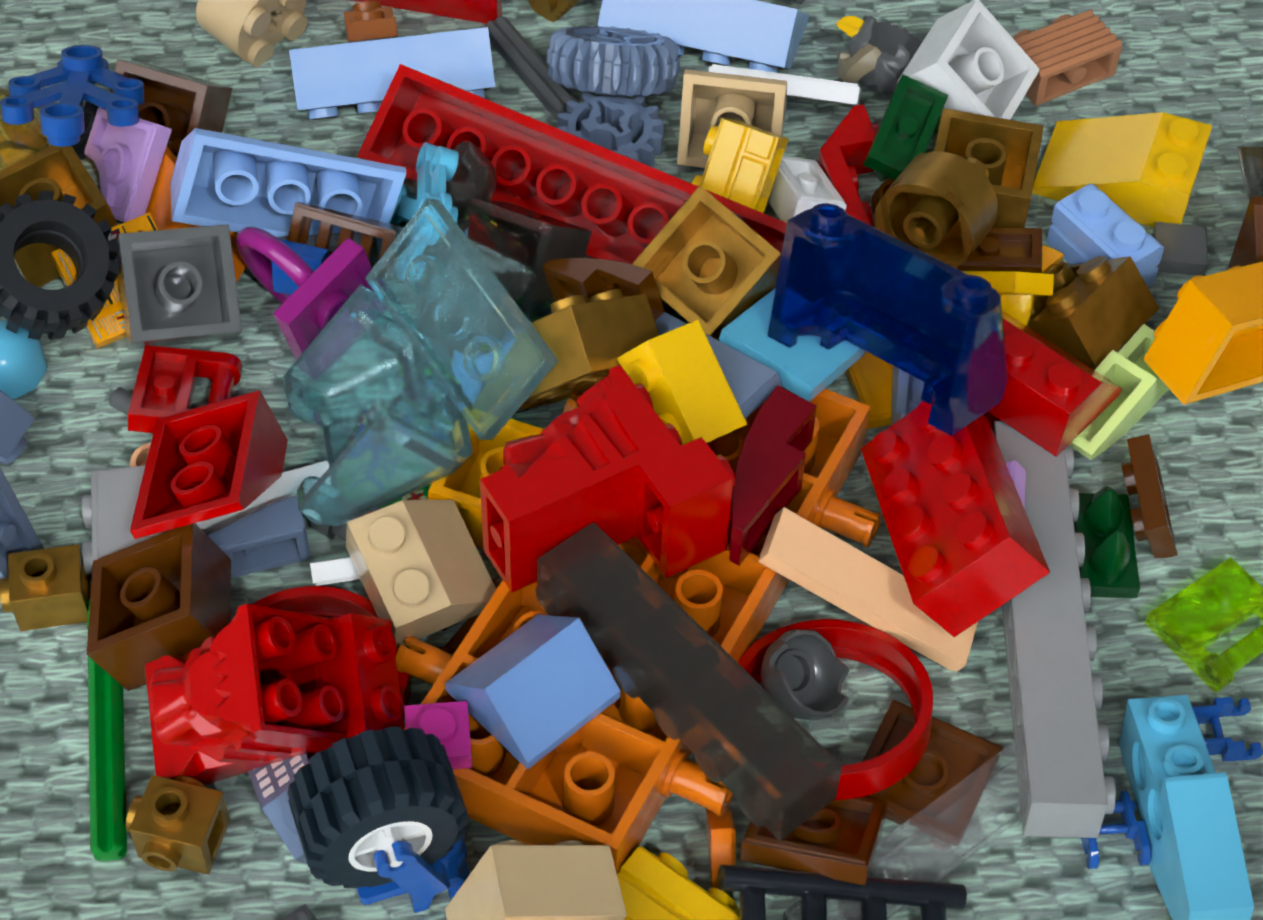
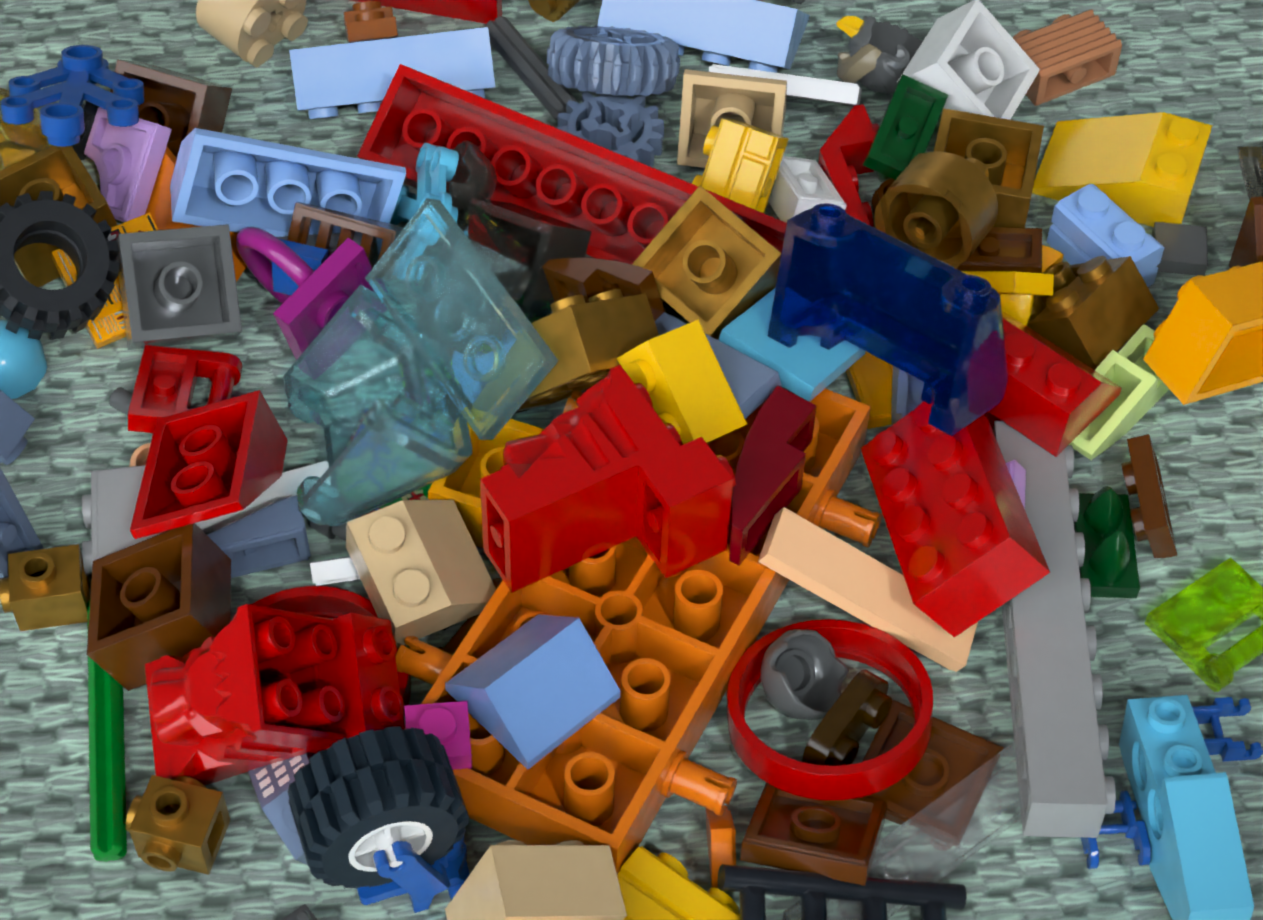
clear smoke brick [535,522,842,841] -> none
none -> dark brown plate [802,669,892,766]

